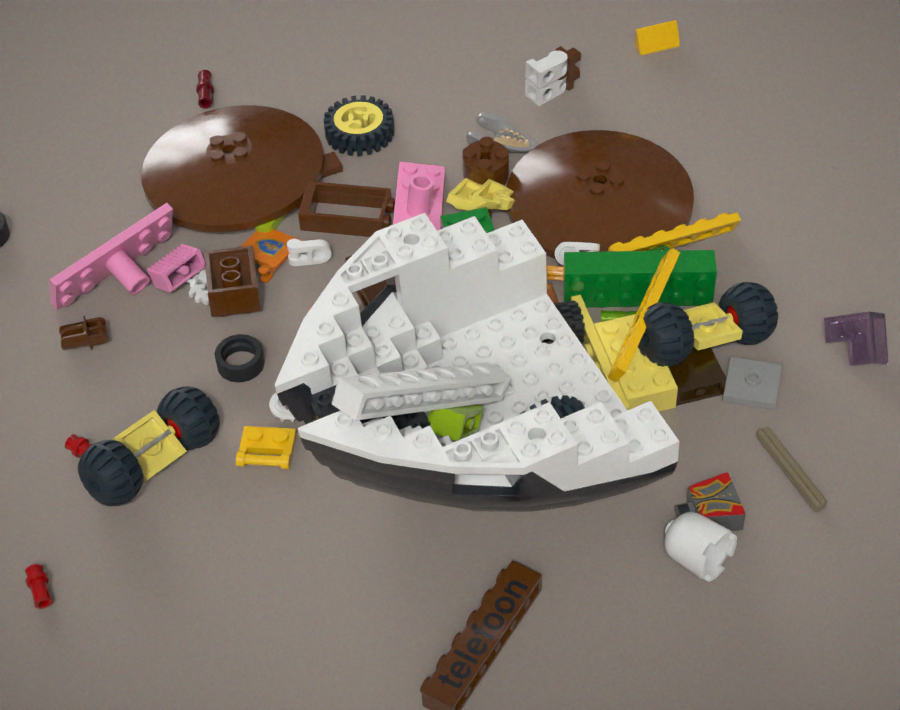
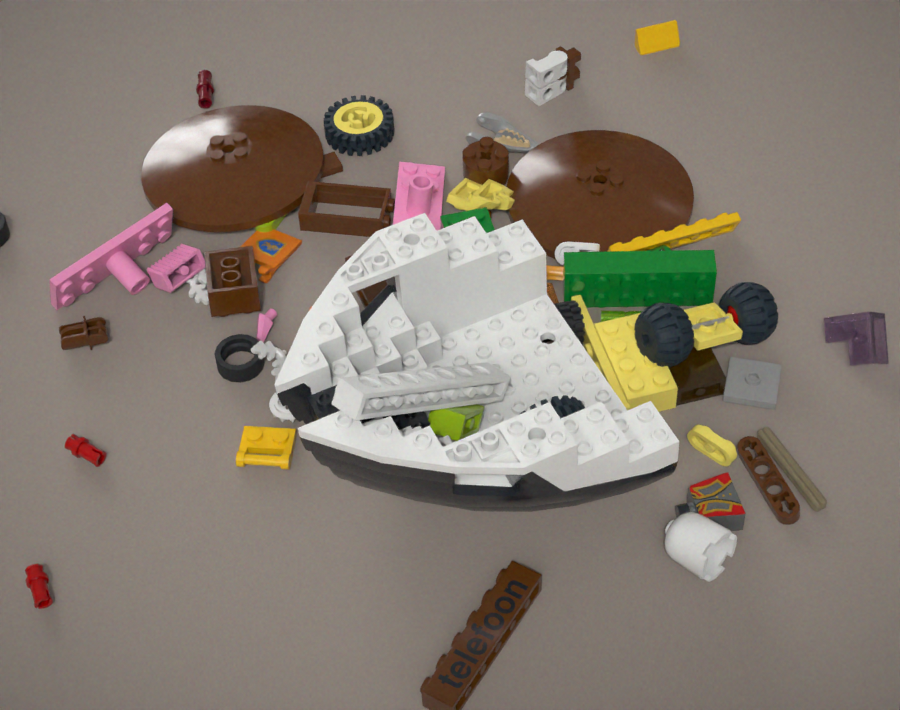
black plate [78,386,220,507] -> none
white plate [287,239,332,266] -> none
yellow tile [608,248,680,382] -> none
none -> white animal [251,341,287,382]
none -> bright pink bar [256,309,277,343]
none -> light yellow plate [687,425,737,467]
none -> reddish brown beam [737,436,800,525]

